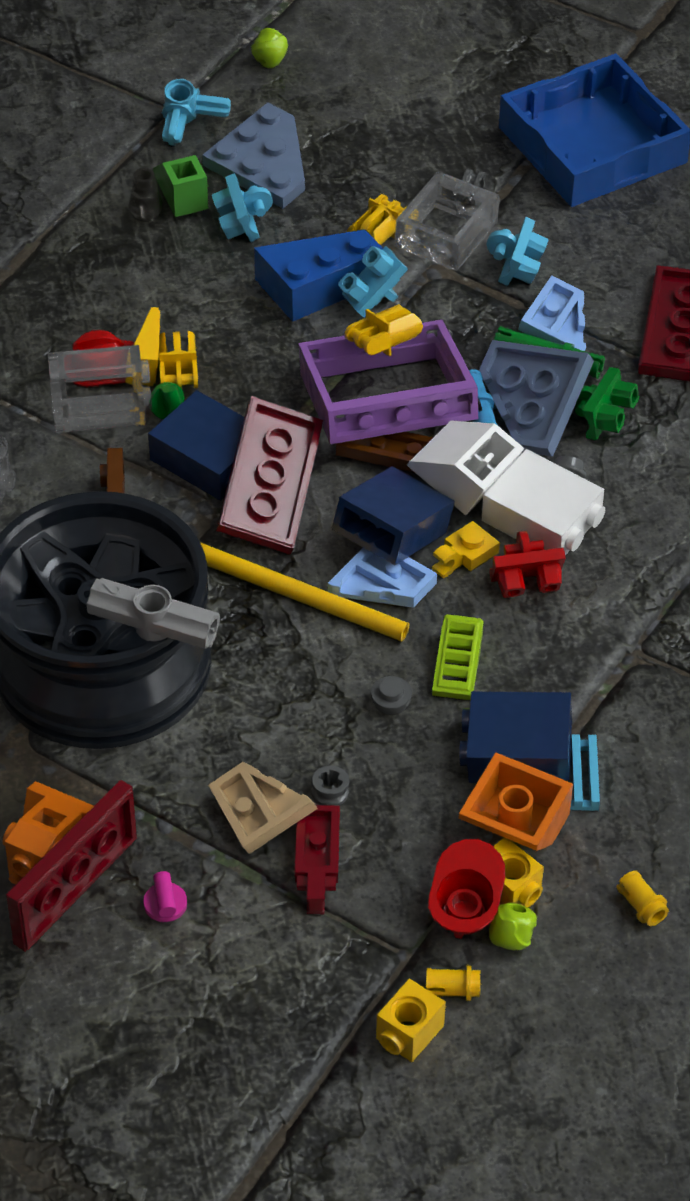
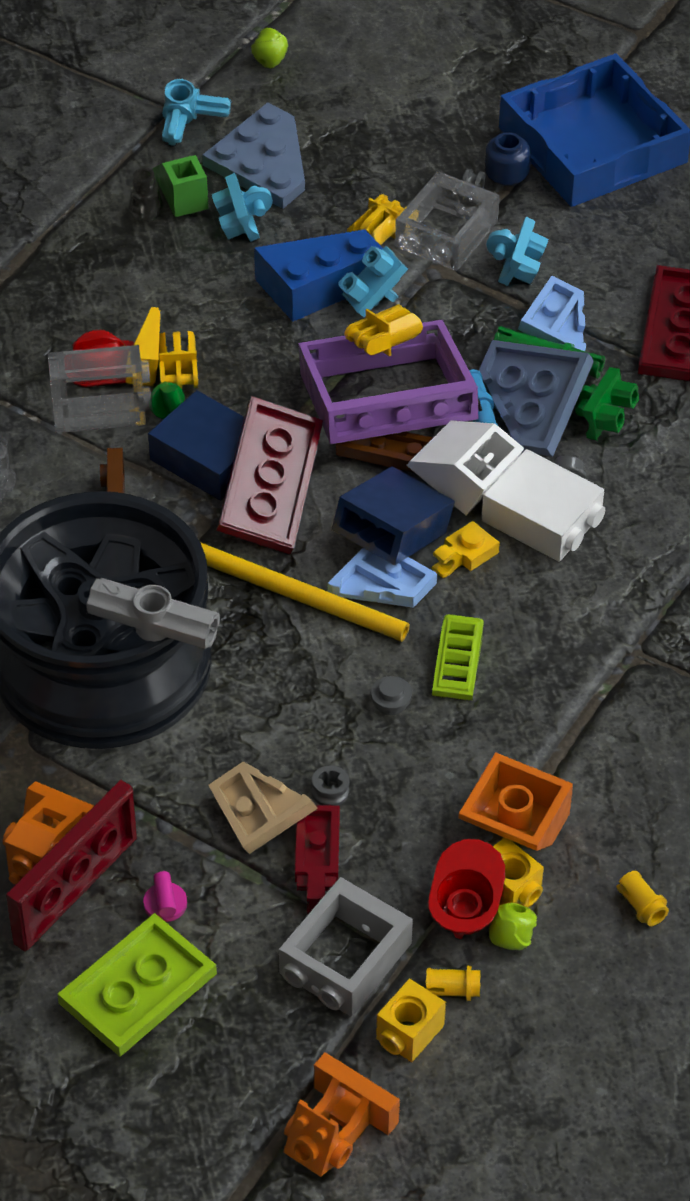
dark blue brick [459,691,572,783] -> none
red hips [489,531,566,598] -> none
medium azure tile [570,734,600,811] -> none
none -> lime plate [57,913,217,1057]
none -> light grey window [279,877,413,1017]
none -> orange tile [283,1052,400,1177]
none -> dark blue head [485,132,530,186]

